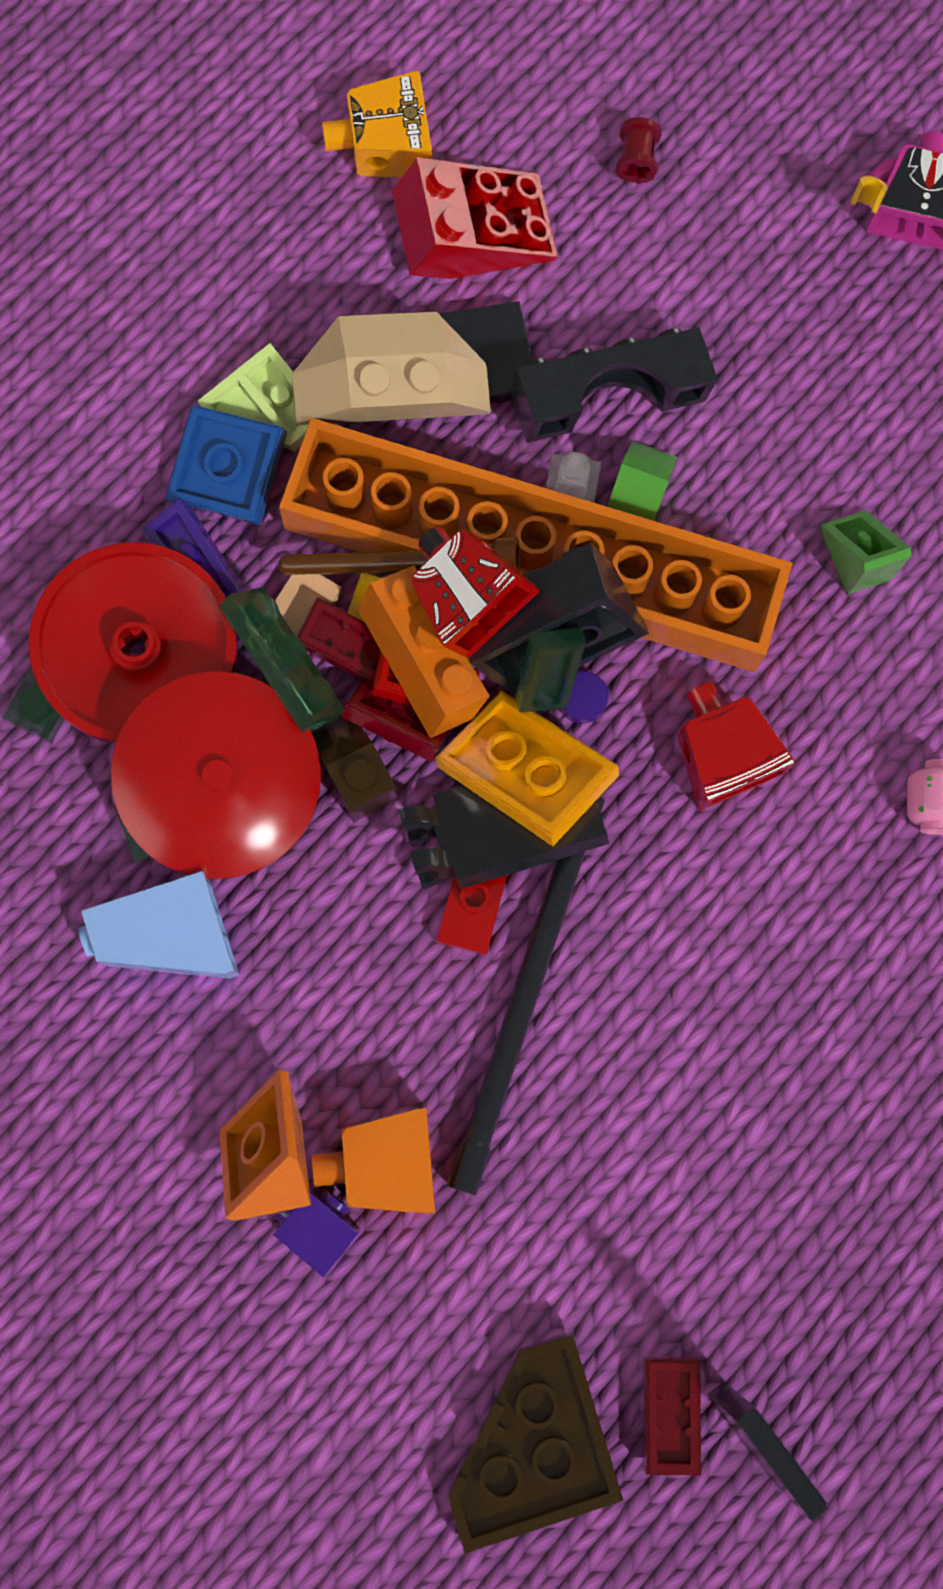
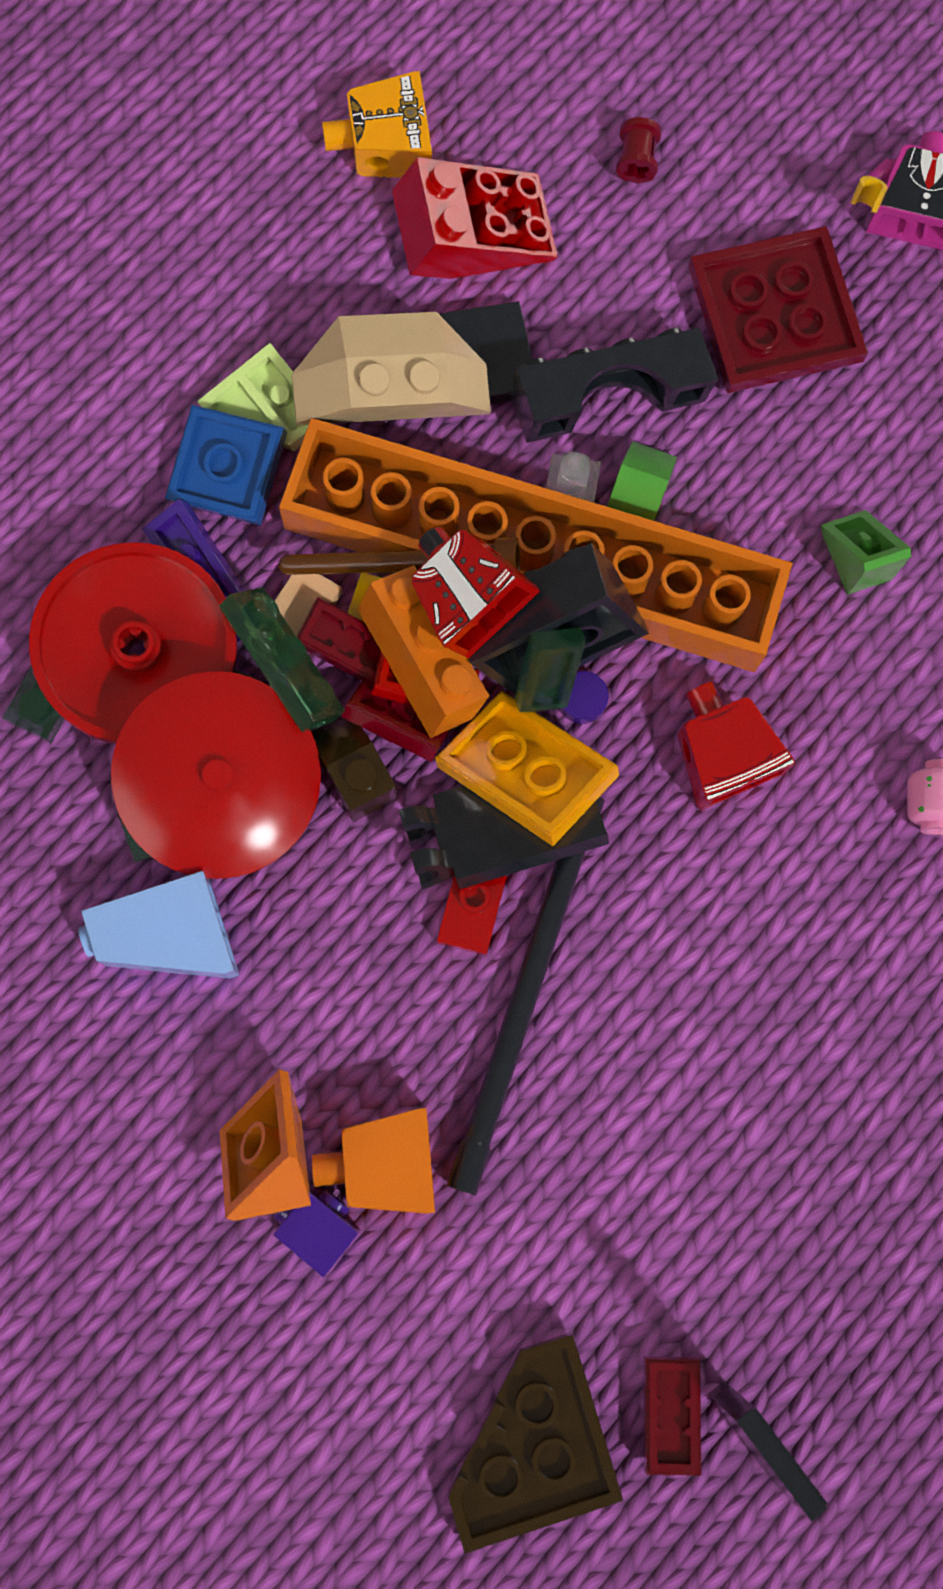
none -> dark red plate [688,226,868,393]

